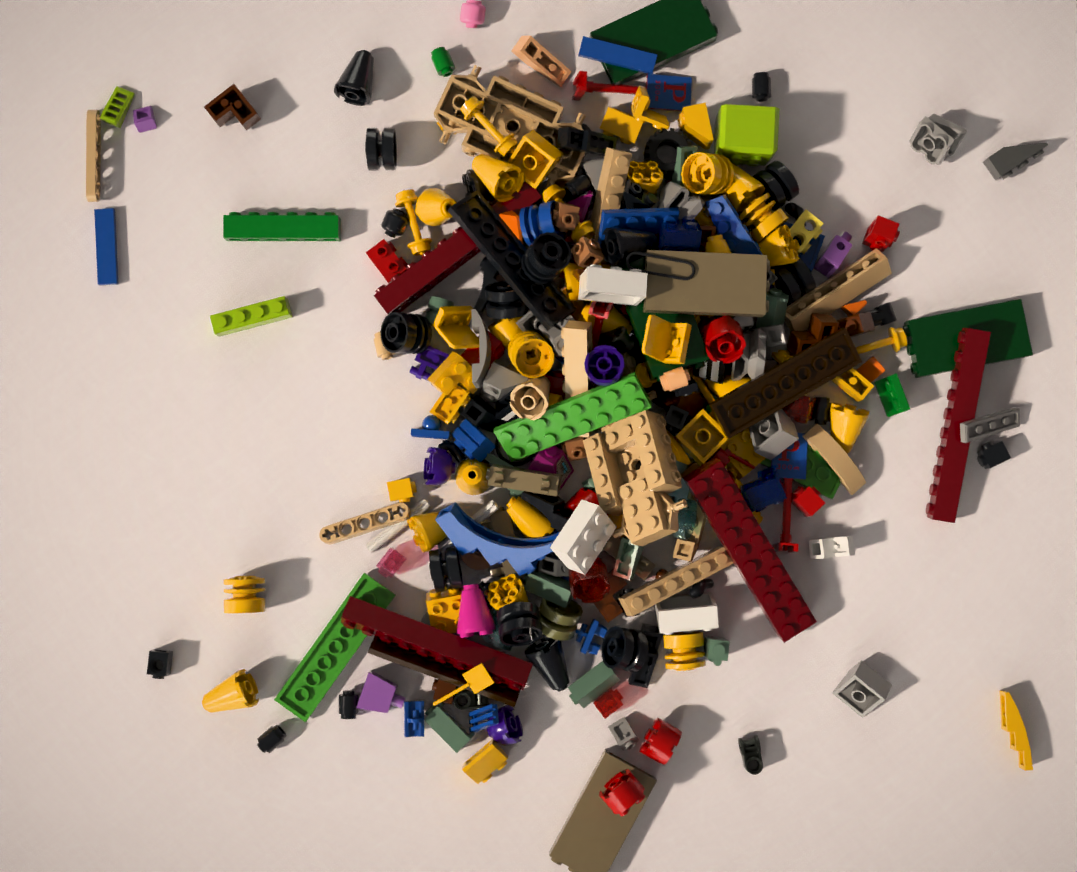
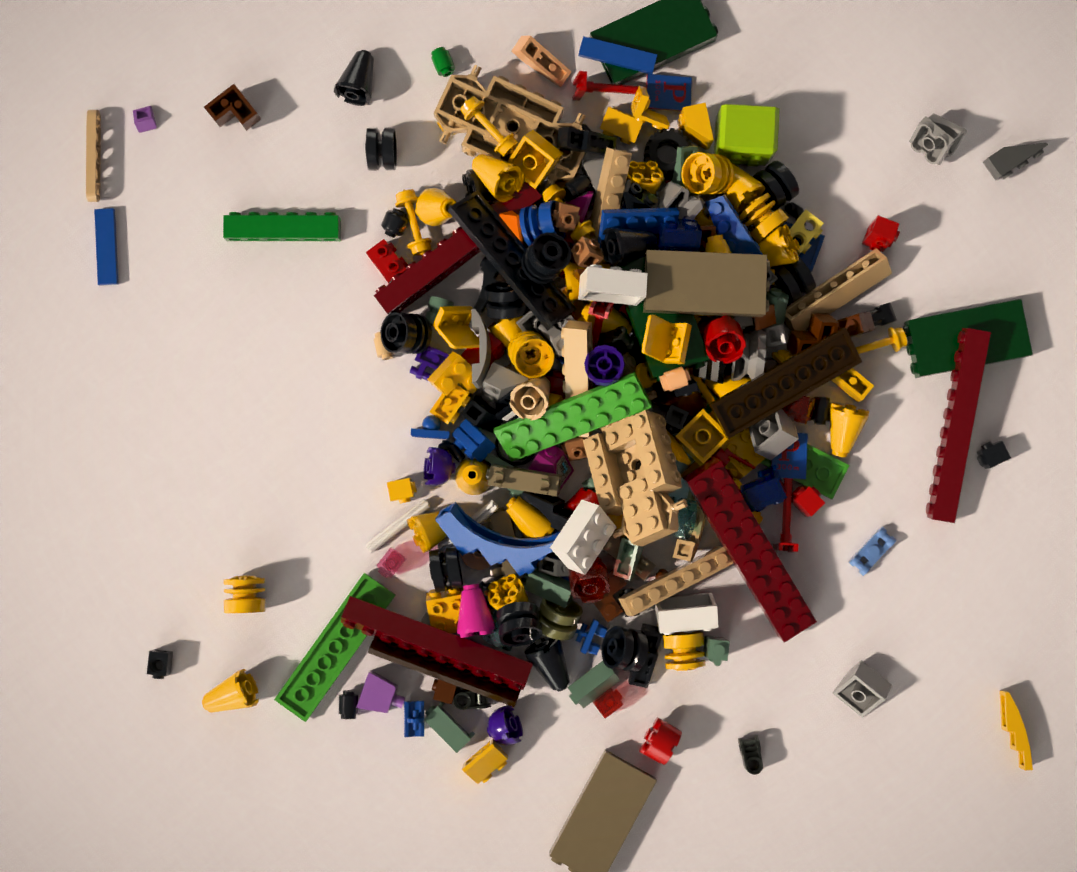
lime slope [100,86,135,128] -> none
lime brick [210,296,293,337] -> none
black brick [257,725,287,753] -> none
tan beam [319,503,411,545] -> none
yellow piece [433,663,495,706] -> none
bright pink head [460,0,486,28] -> none
blue tile [469,704,499,732] -> none
red brick [599,769,645,817] -> none
light grey bracket [608,717,639,750] -> none
black piece [626,252,695,280] -> none
black arm [689,579,714,599] -> none
black brick [752,72,771,102] -> none
tan slope [802,424,866,495] -> none
white brick [809,536,855,559] -> none
medium lavender torso [814,231,852,278] -> none
orange slope [841,300,867,316] -> none
orange slope [856,356,886,383] -> none
green bracket [874,373,910,417] -> none
light grey tile [960,407,1020,443] -> none
none -> dark orange slope [752,304,776,330]
none -> medium blue plate [849,526,897,576]

